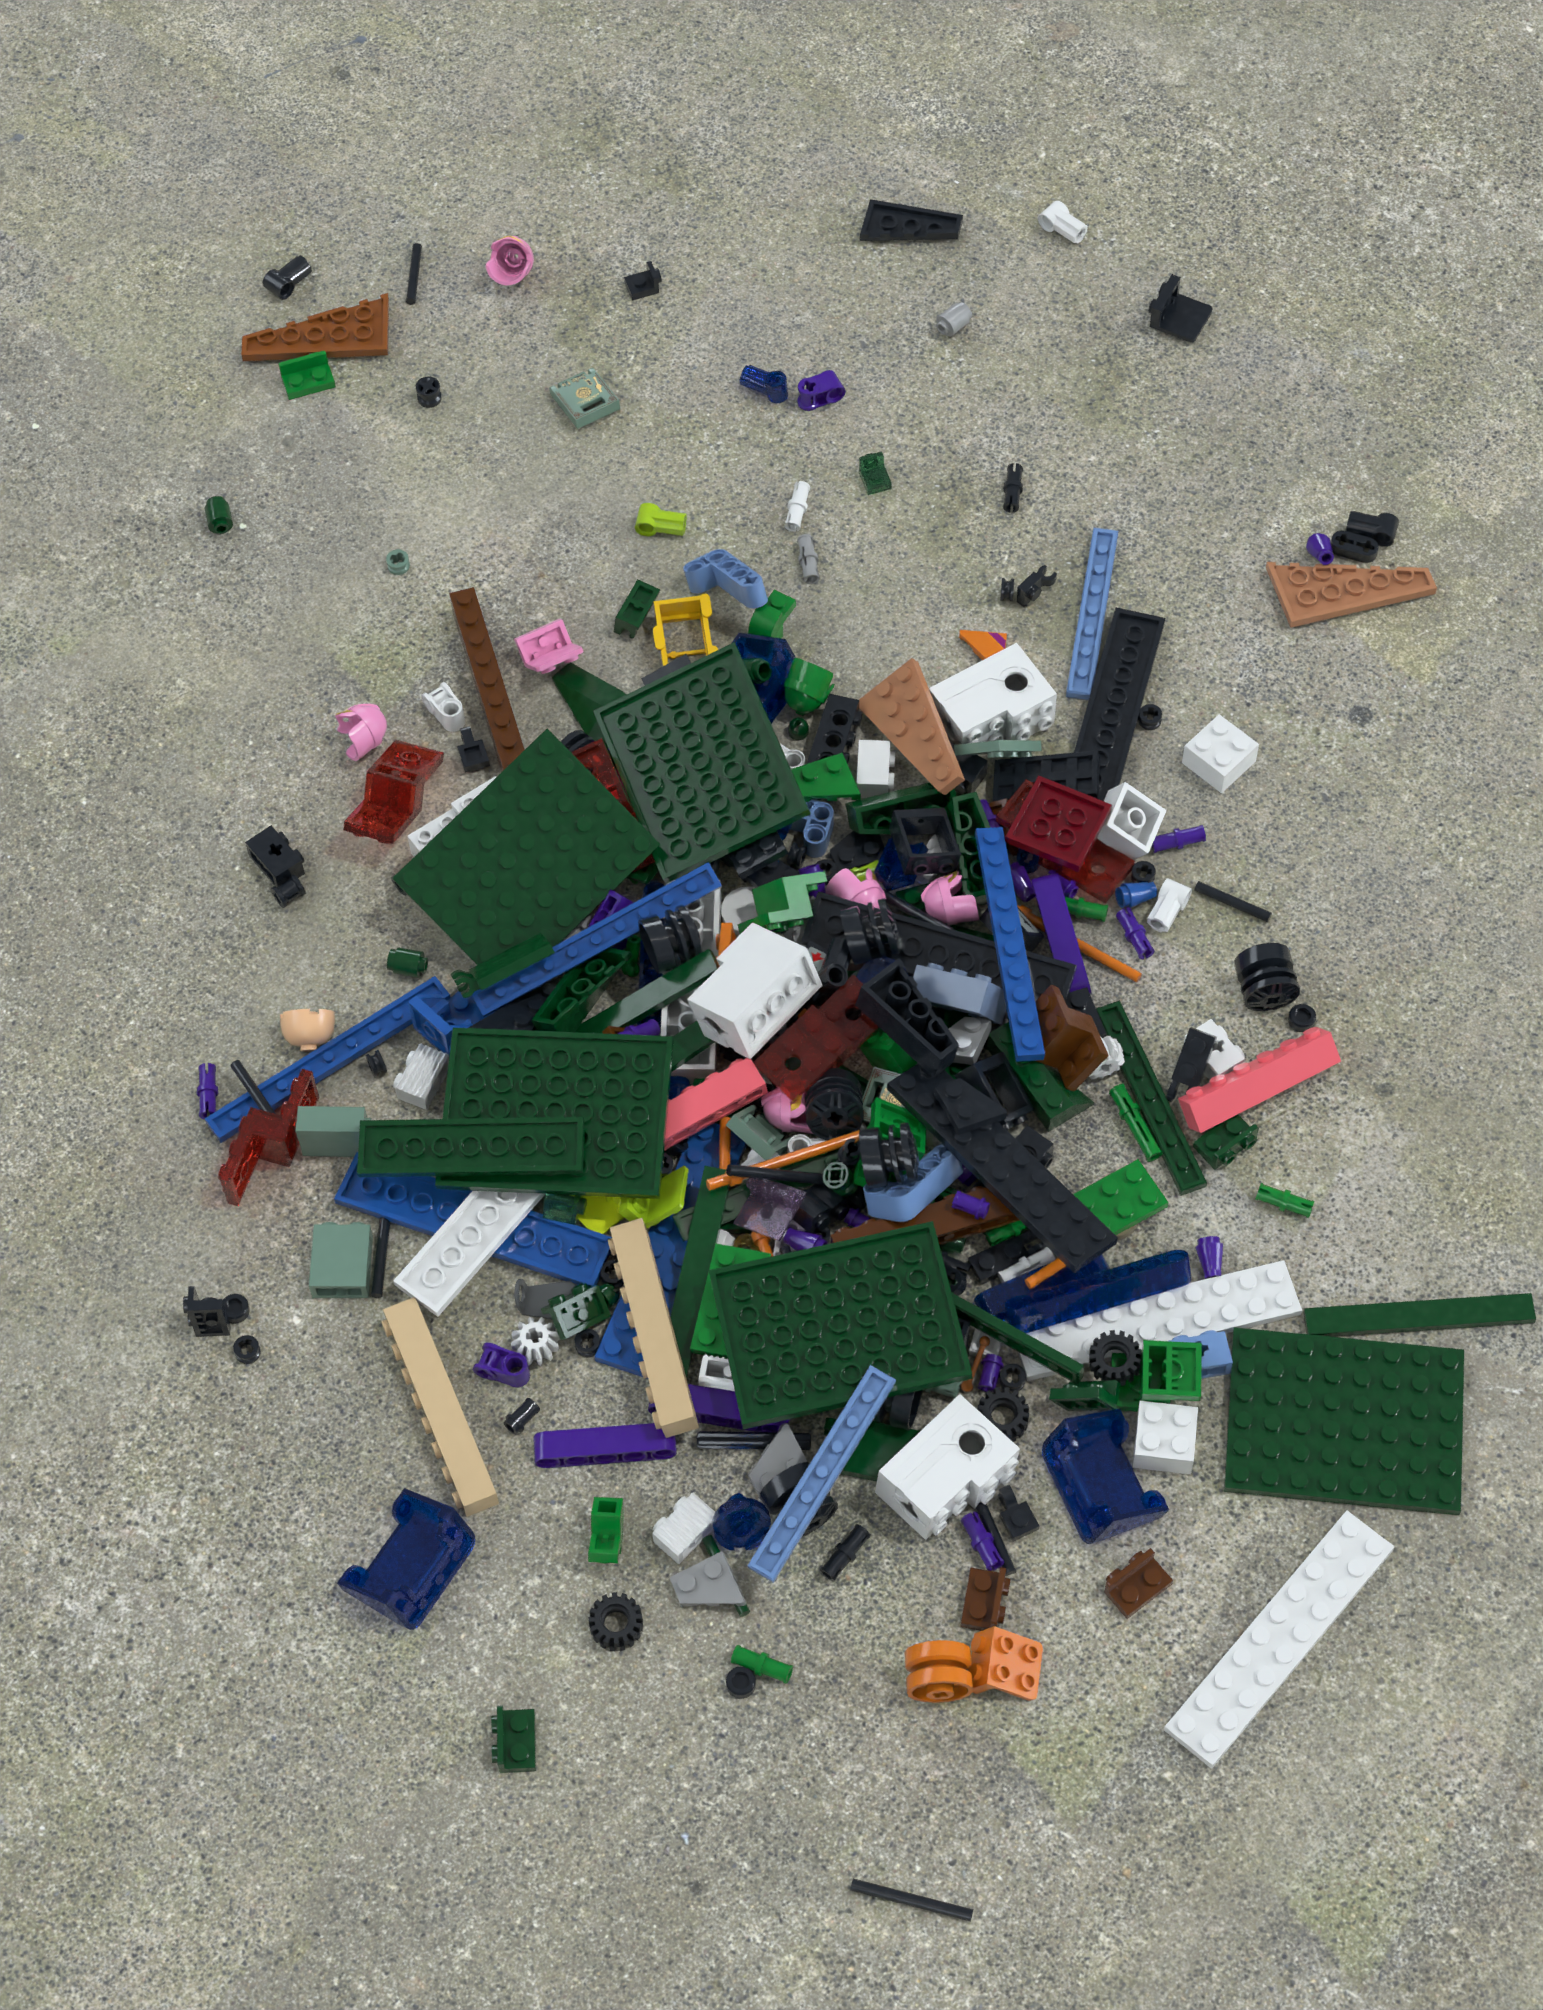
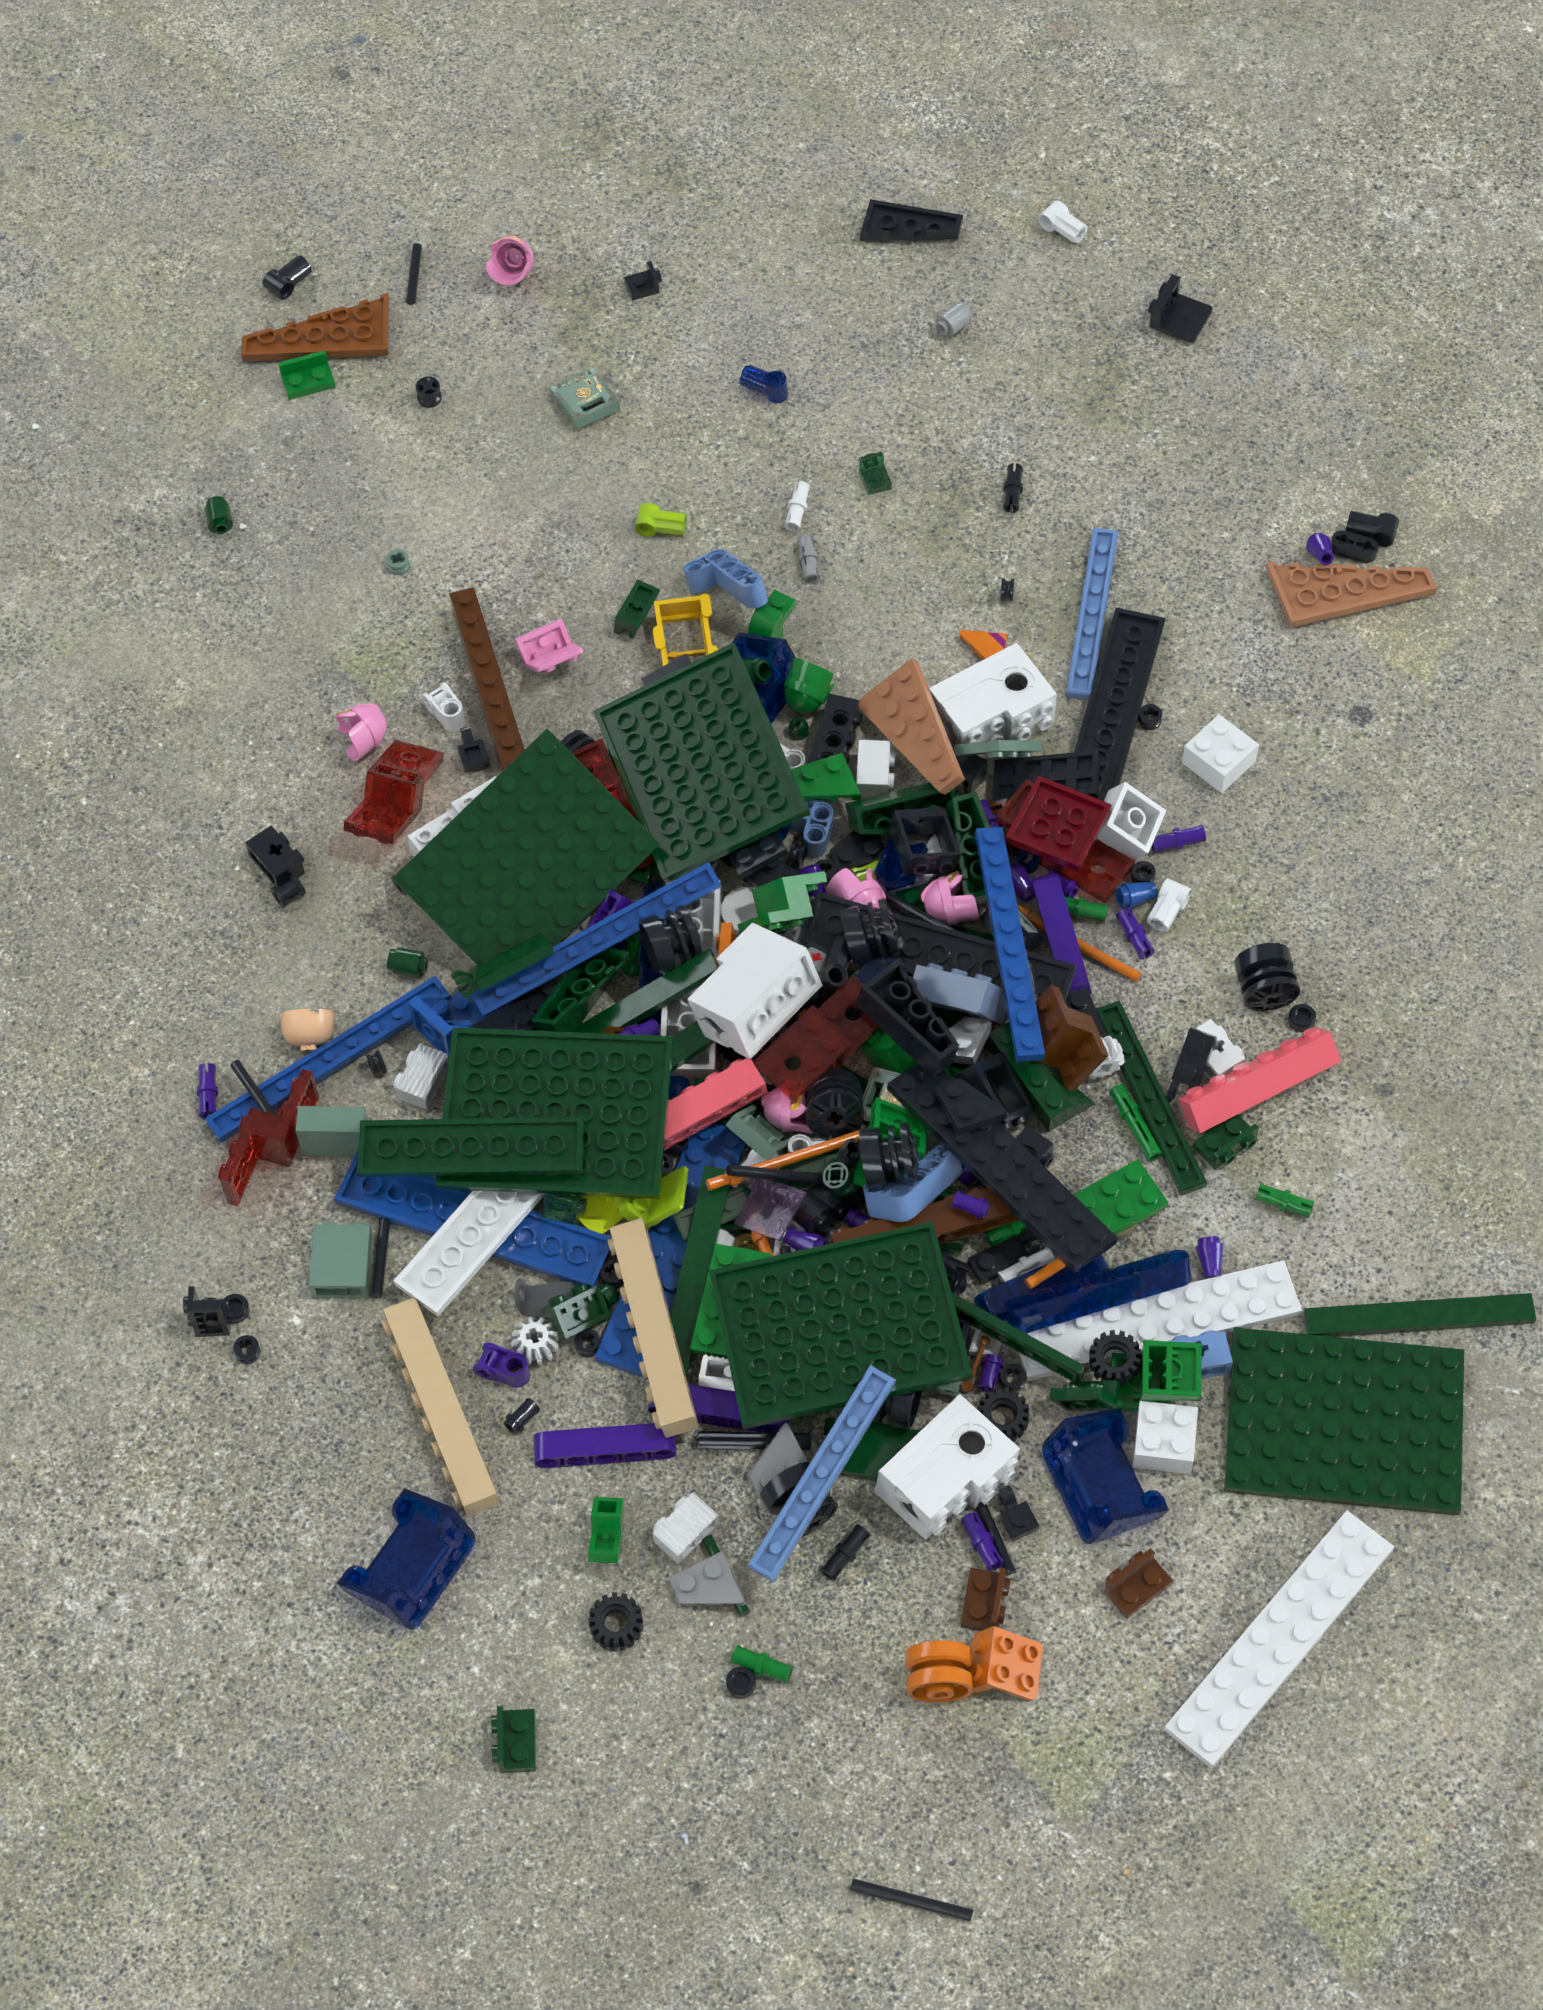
dark green wedge [552,662,627,750] -> none
clear blue tile [712,1493,771,1551] -> none
orange bar [719,1117,731,1190] -> none
dark purple piece [797,370,846,411] -> none
black plate [1016,565,1057,607] -> none
black bar [1194,881,1272,923] -> none

